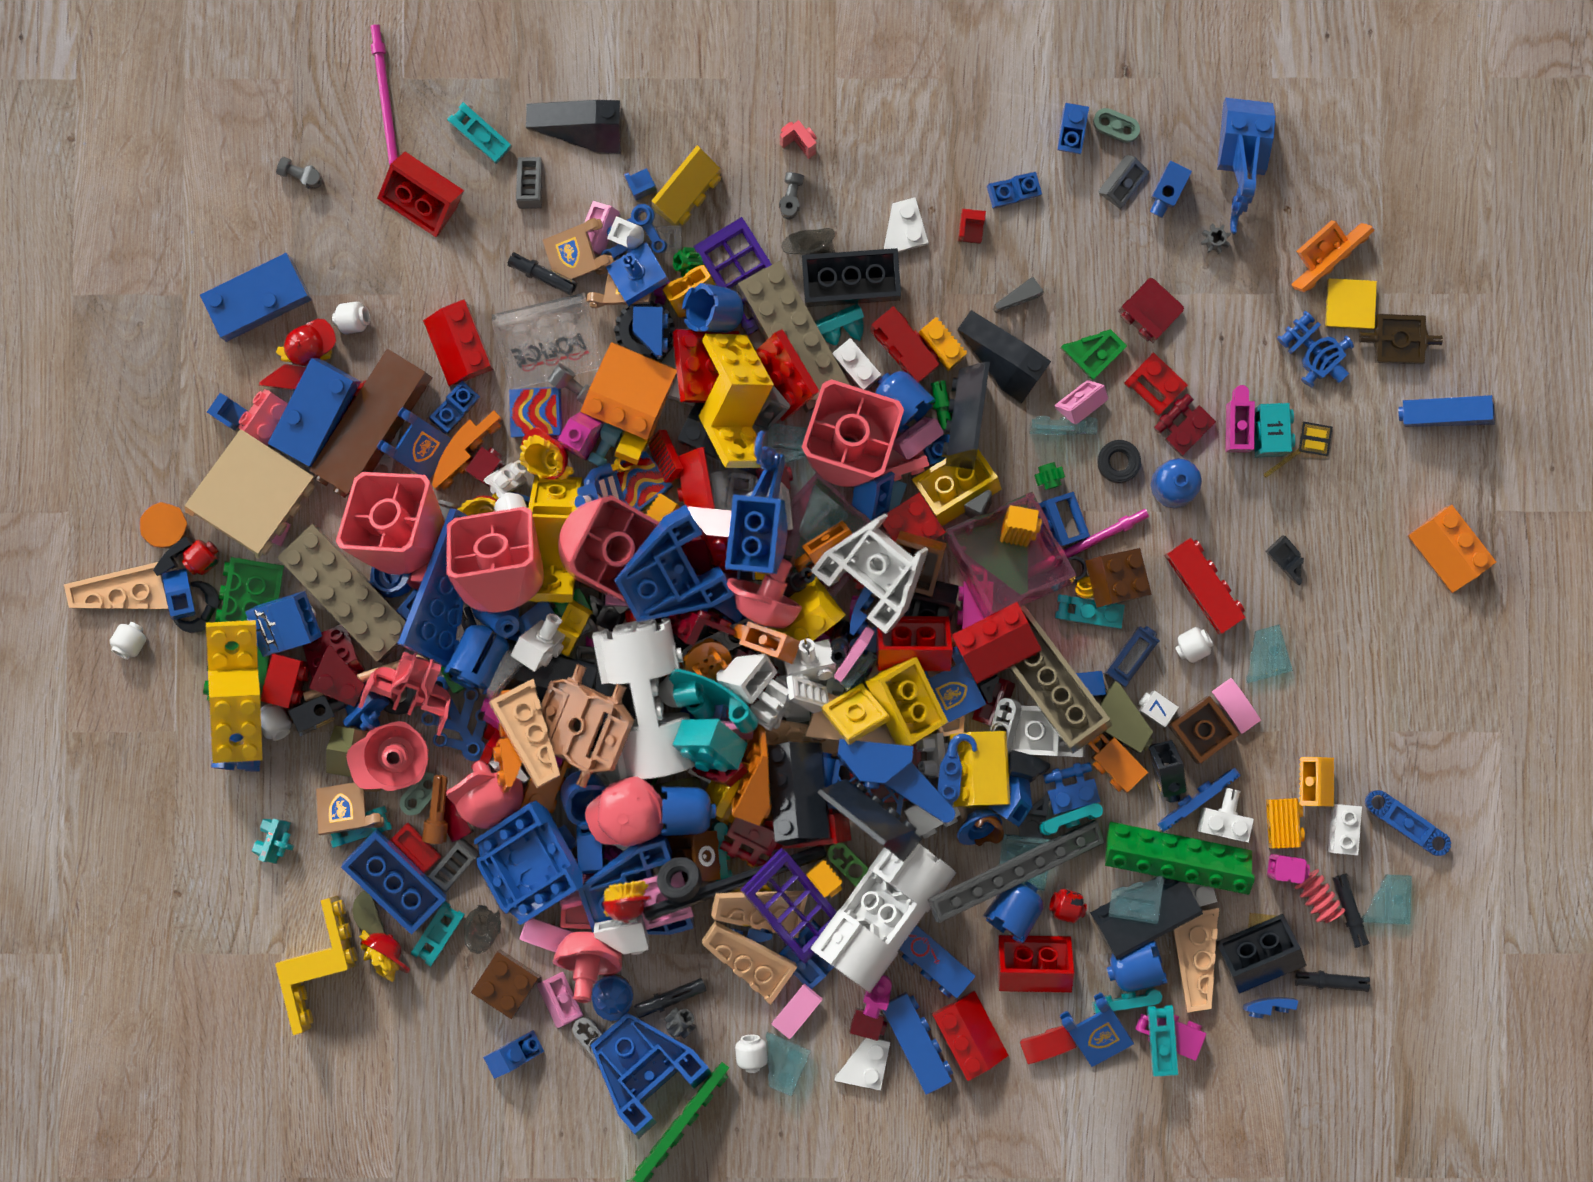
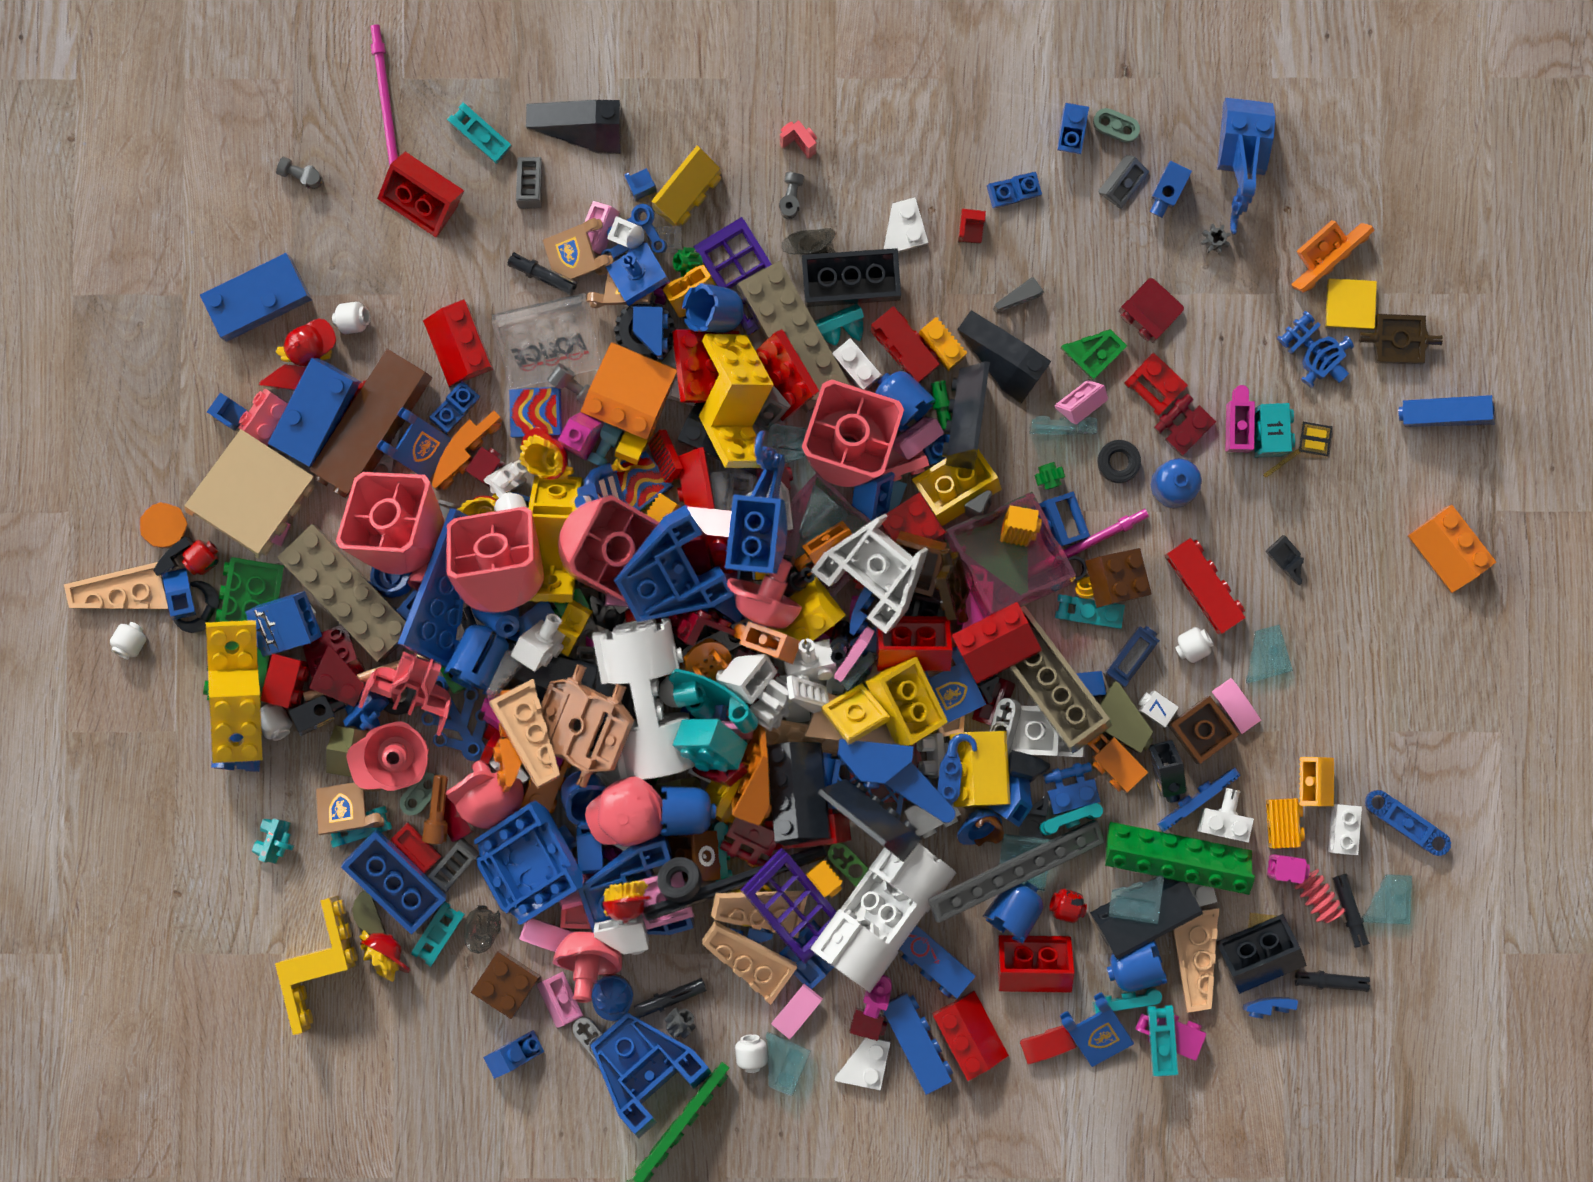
none -> dark brown plate [935,548,970,623]

